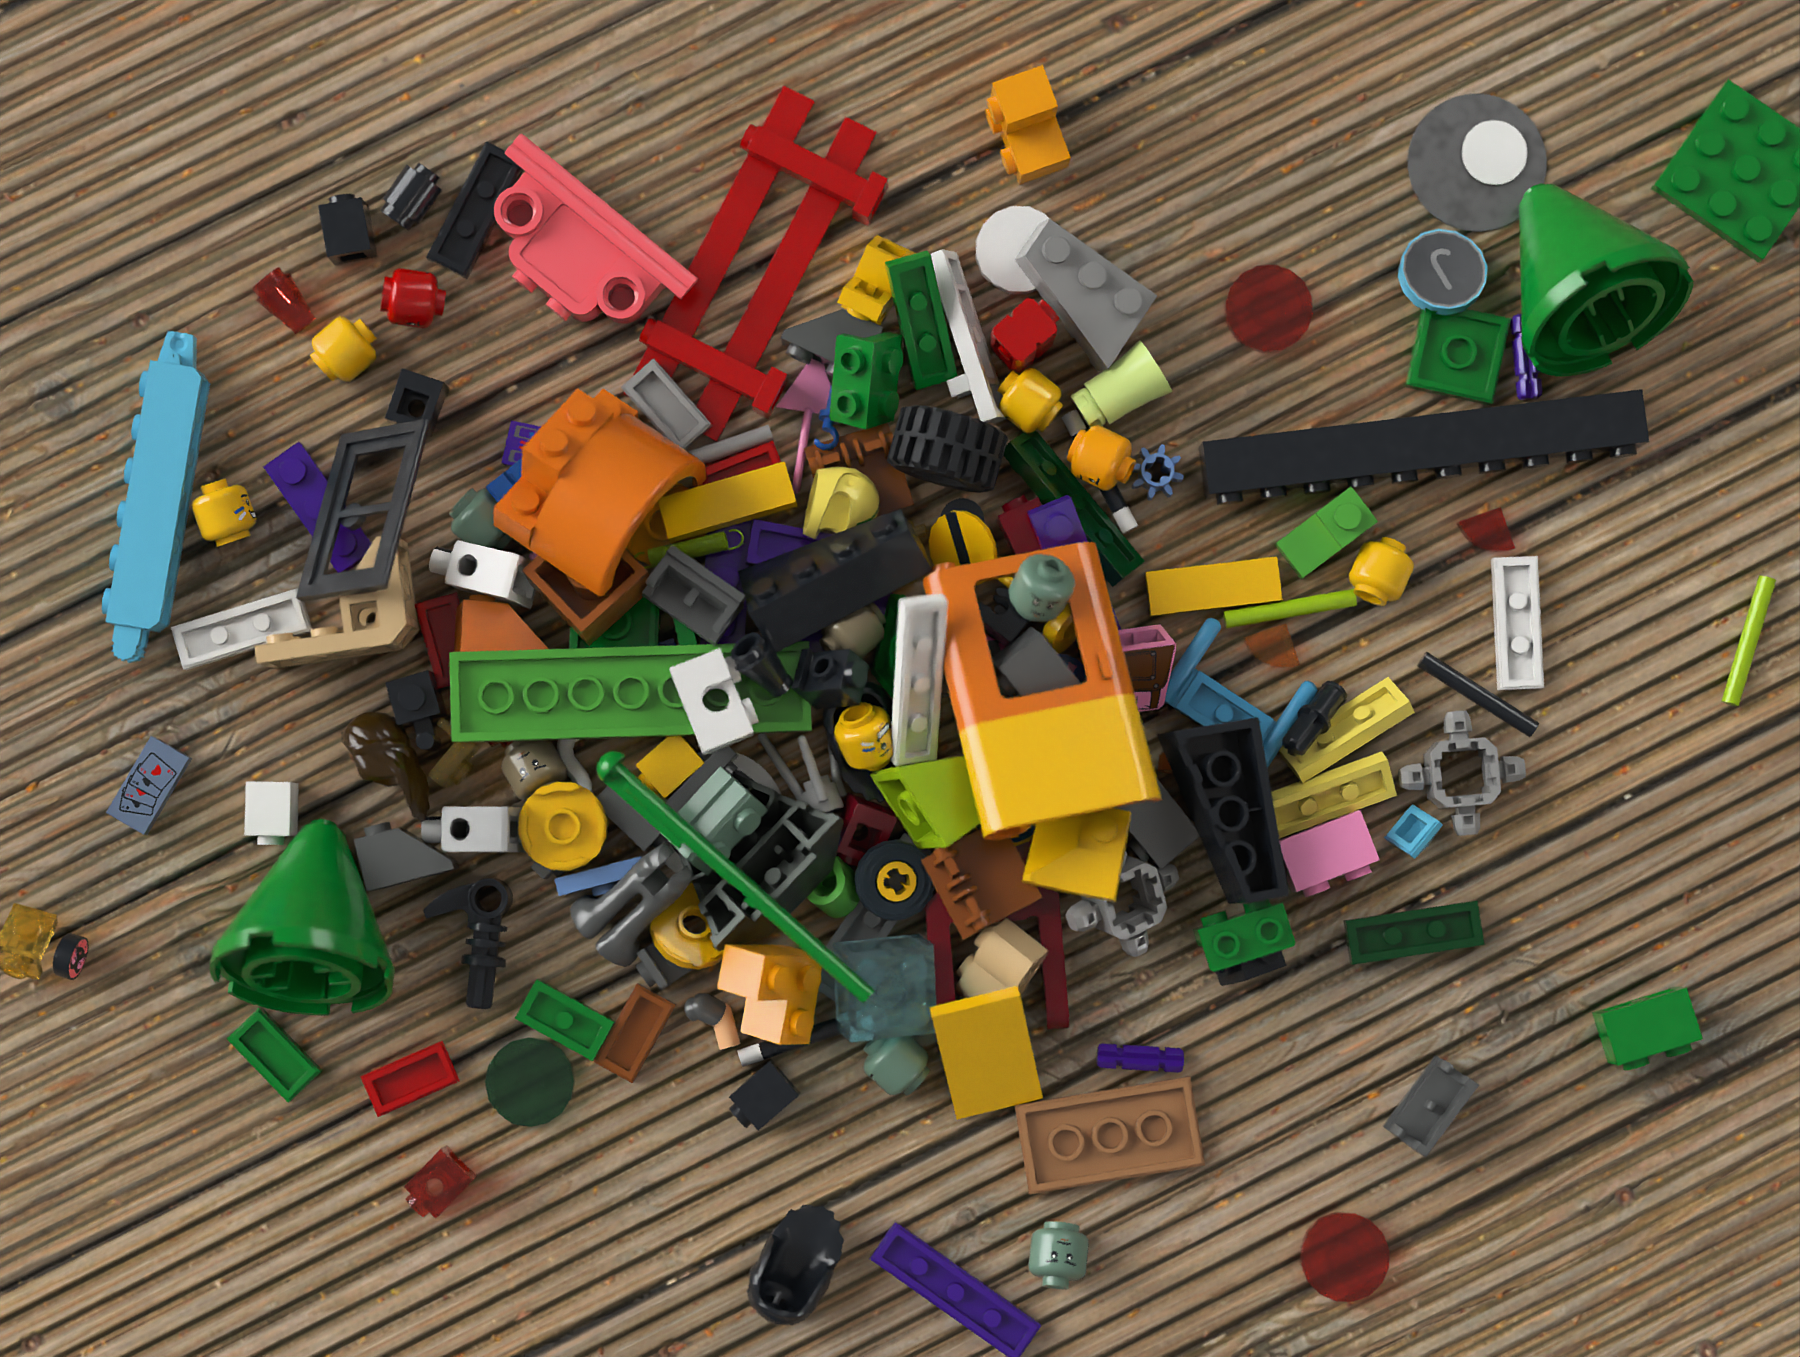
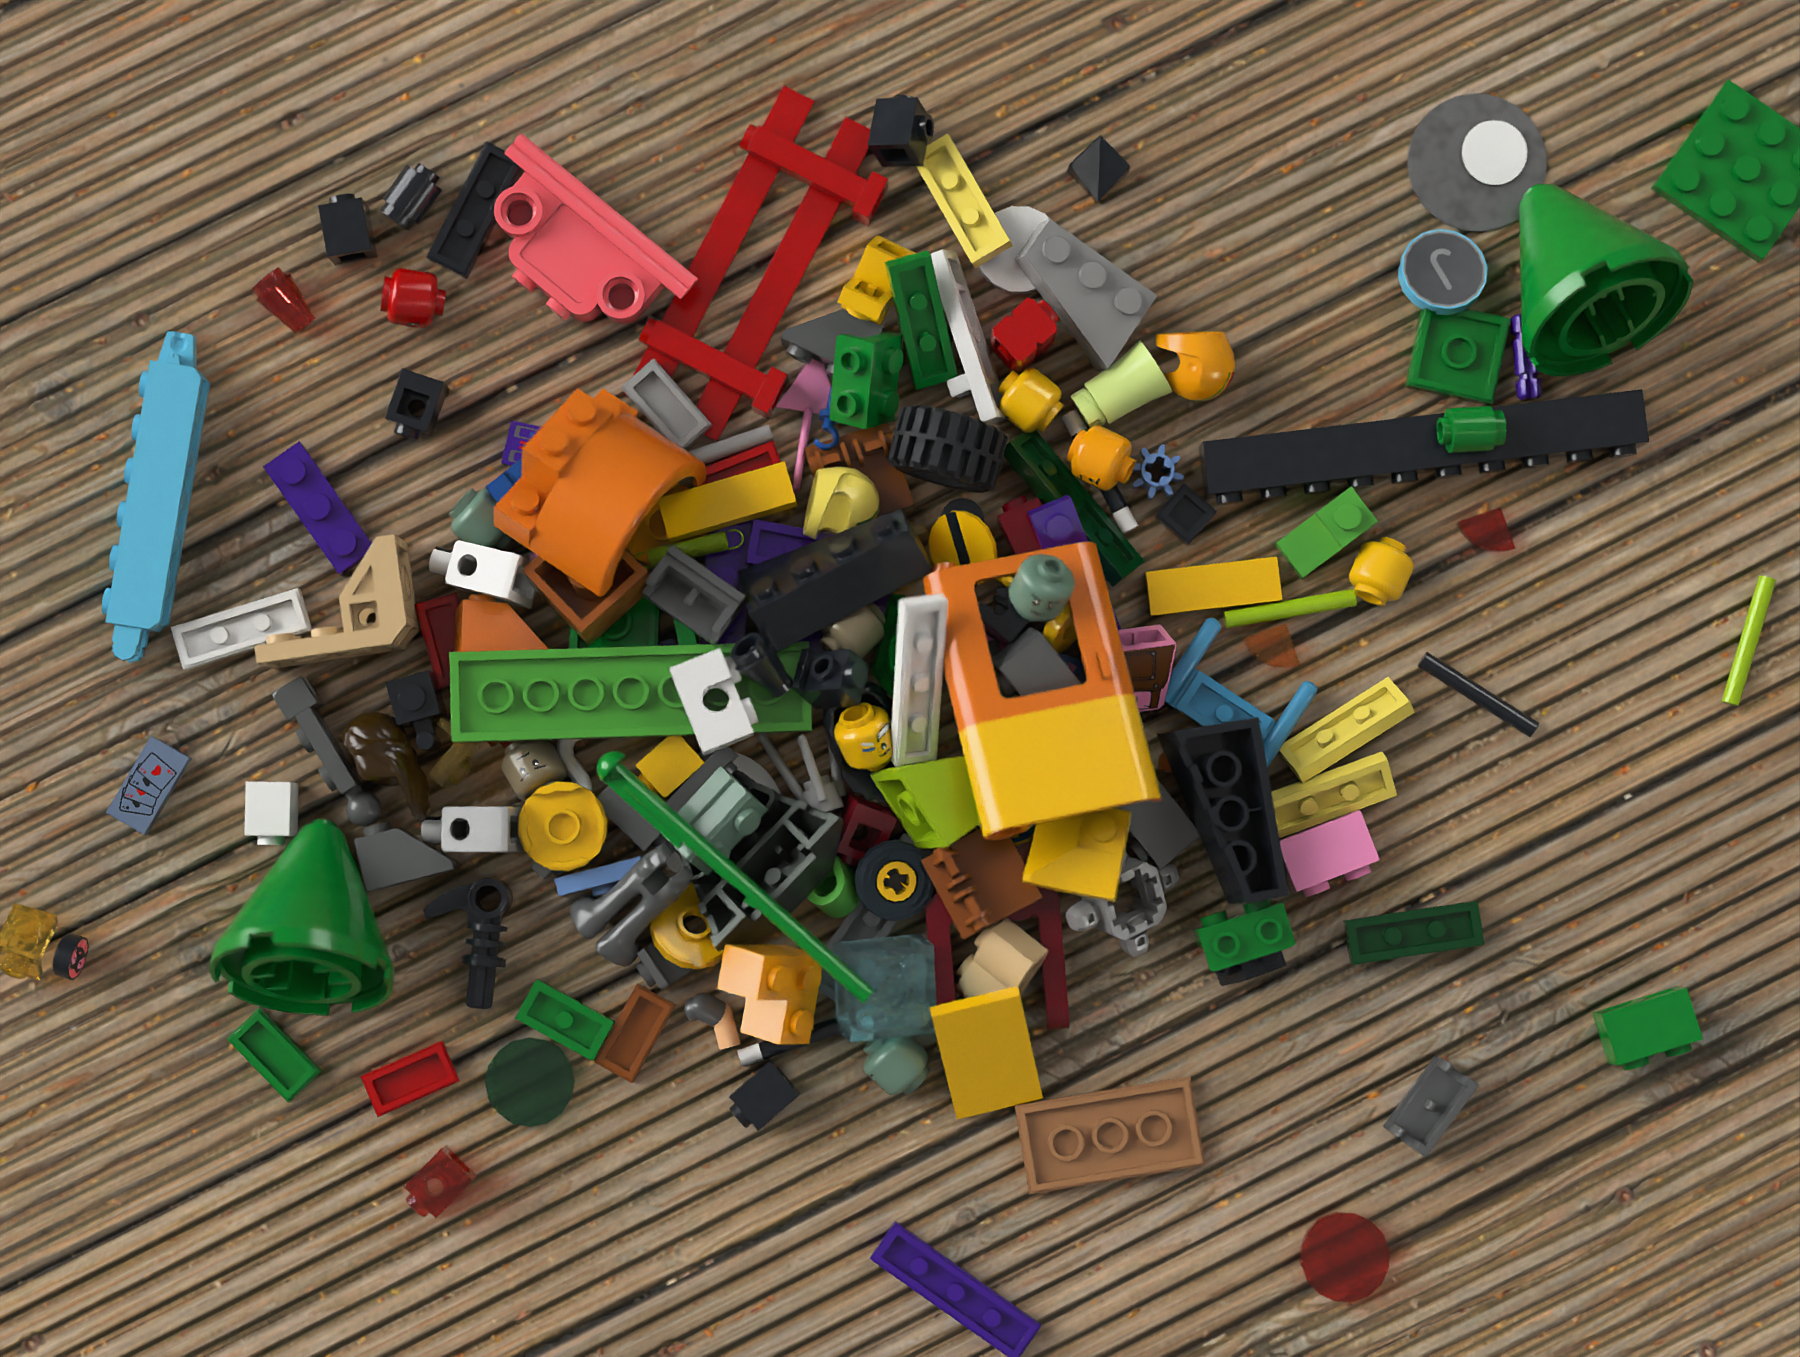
yellow head [191,478,256,547] -> none
black door [296,419,431,602] -> none
yellow head [310,316,377,382] -> none
black hair [747,1205,844,1325] -> none
light orange brick [985,65,1071,185] -> none
sand green head [1028,1221,1089,1290] -> none
dark purple axle [1096,1043,1184,1073] -> none
clear red tile [1224,265,1313,353] -> none
black axle [1282,681,1347,756] -> none
medium azure slope [1384,804,1443,859] -> none
light grey piece [1398,710,1526,836] -> none
white tile [1491,556,1544,690] -> none
none -> dark grey plate [272,676,381,826]
none -> black brick [868,95,934,167]
none -> light yellow plate [916,133,1013,268]
none -> black slope [1067,135,1131,203]
none -> black tile [1154,483,1217,546]
none -> light orange helmet [1155,331,1236,402]
none -> green brick [1437,406,1506,453]

